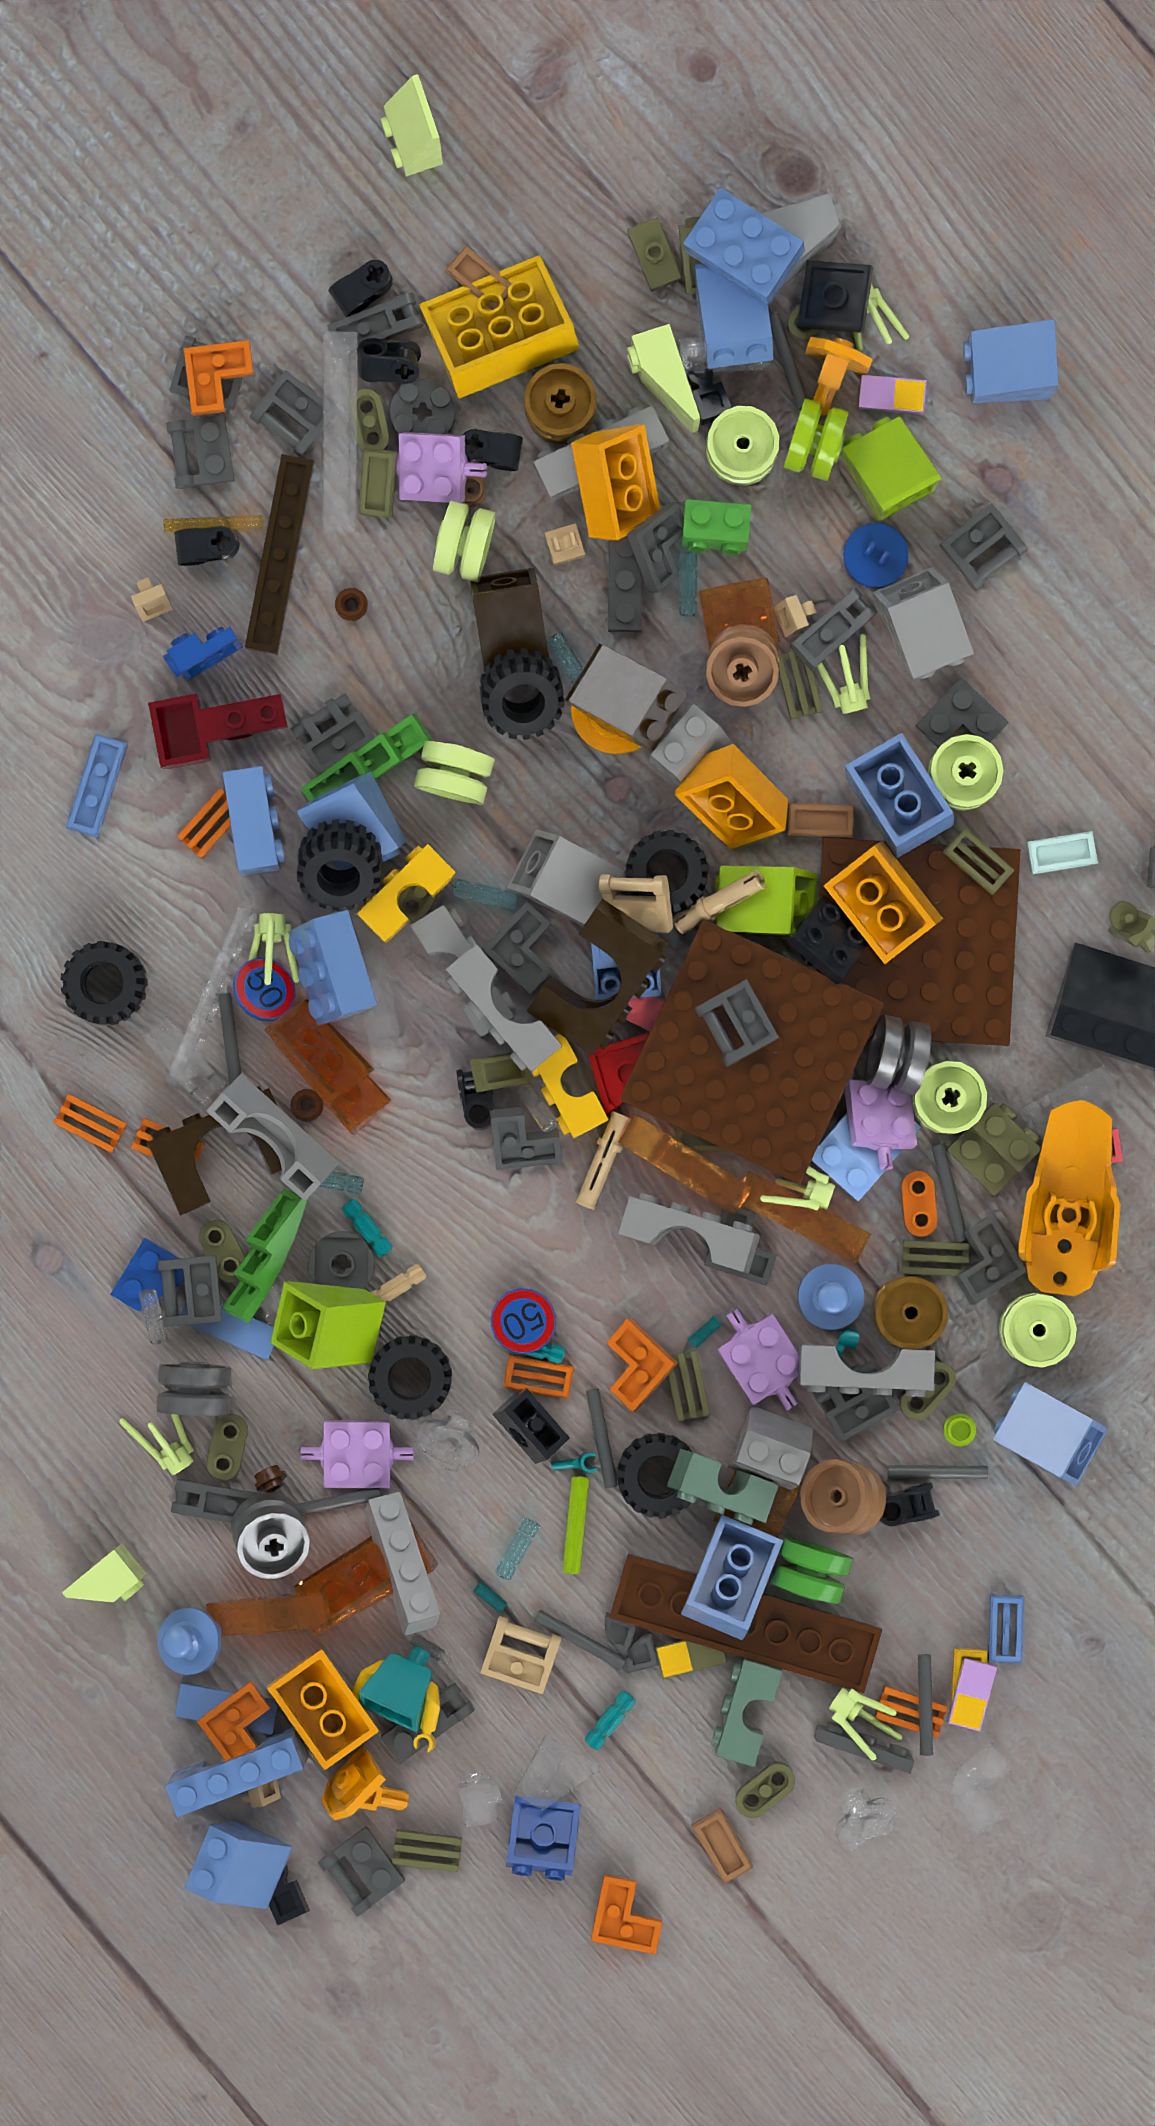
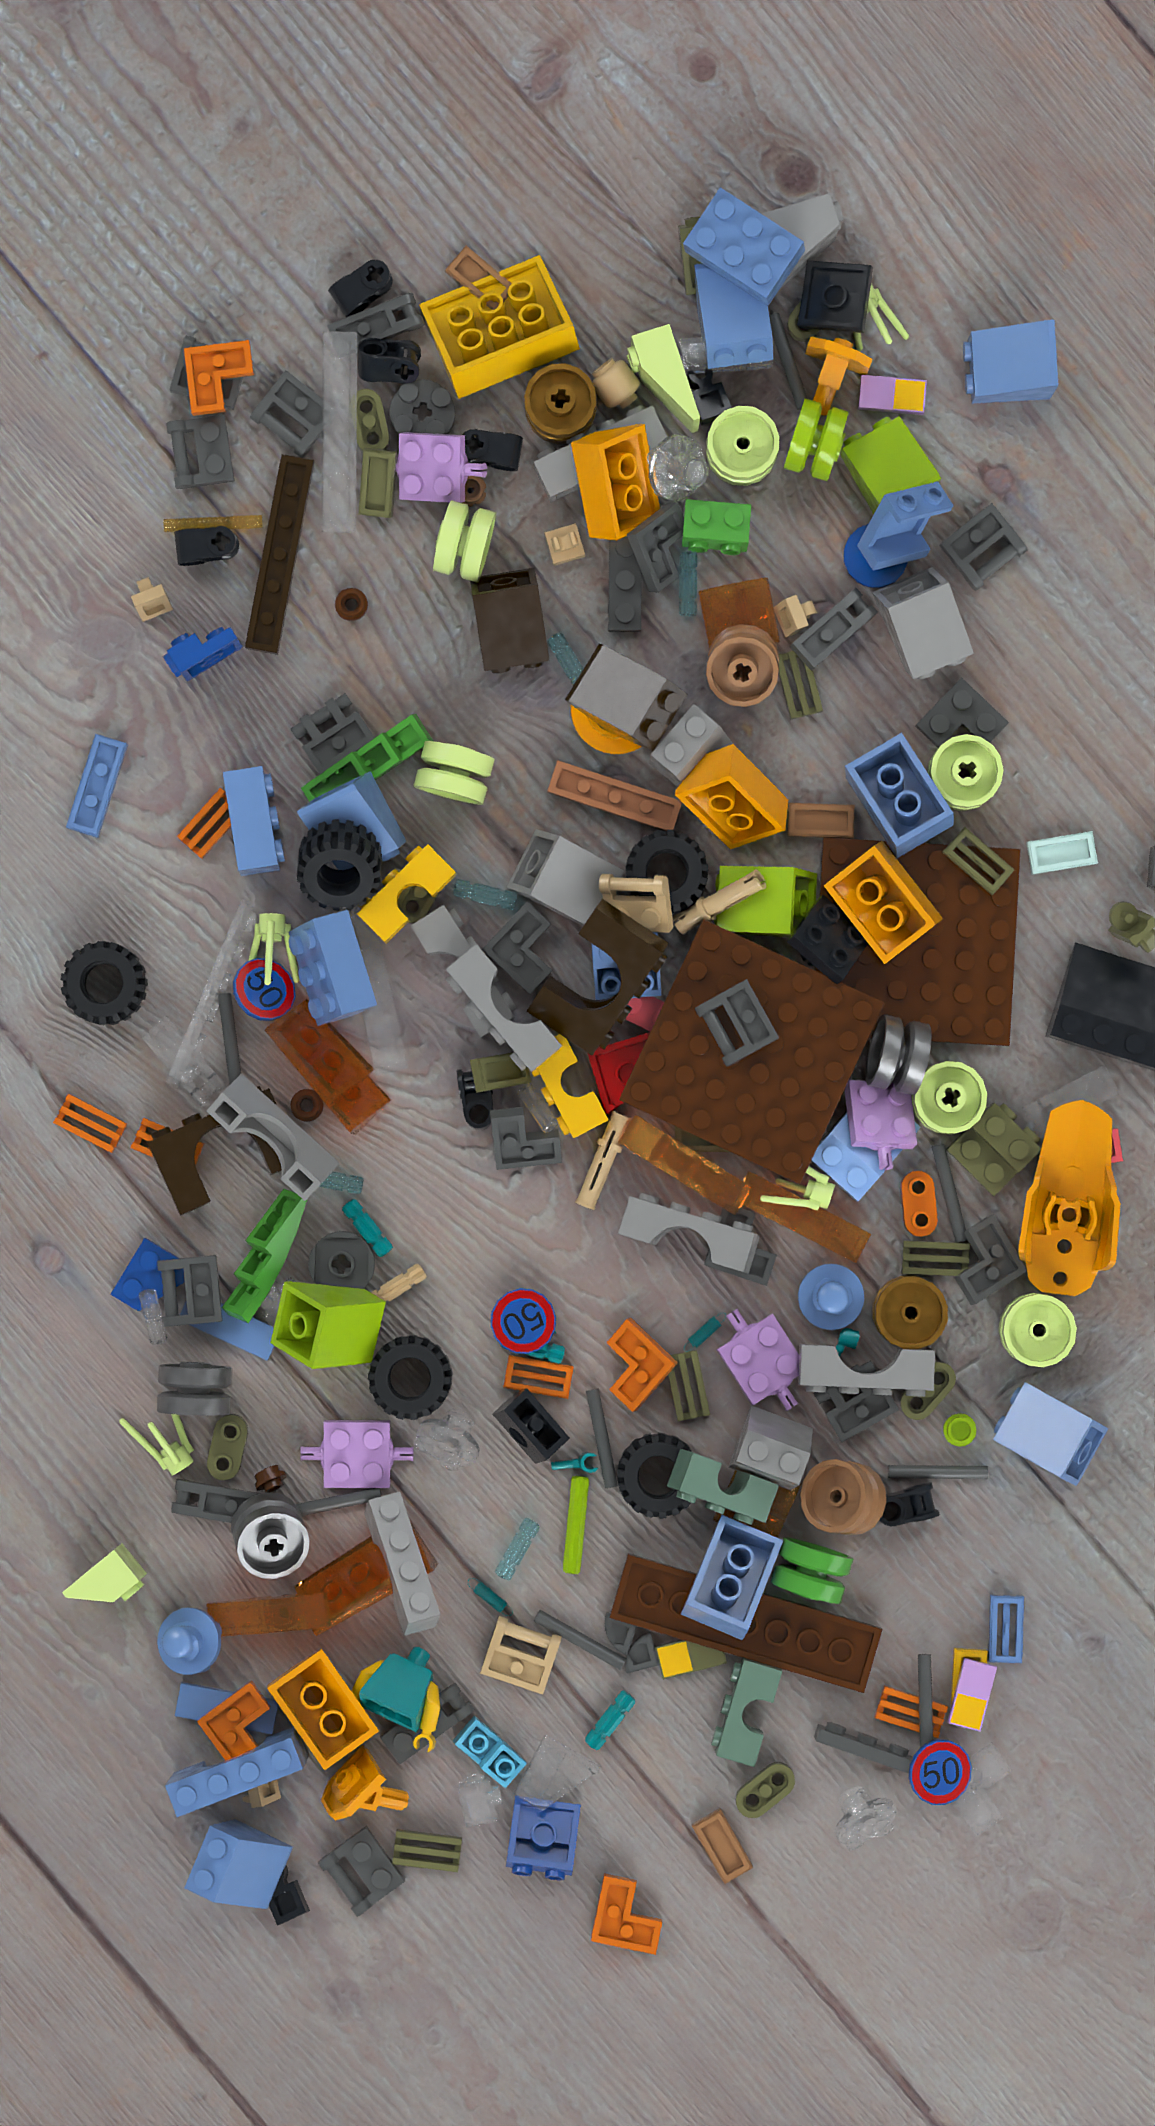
dark red plate [148,693,288,769] -> none
olive plate [199,1220,246,1282] -> none
yellowish green slope [380,74,443,176] -> none
clear piece [402,1633,451,1664] -> none
black tyre [479,648,565,740] -> none
olive plate [627,217,682,292] -> none
yellowish green plant [817,634,870,714] -> none
yellowish green plant [829,1687,902,1761] -> none
none -> medium azure slope [453,1716,527,1788]
none -> nougat plate [547,760,682,831]
none -> tan head [592,358,640,409]
none -> clear plate [647,434,709,501]
none -> medium blue panel [857,482,953,571]
none -> piece [908,1740,972,1805]

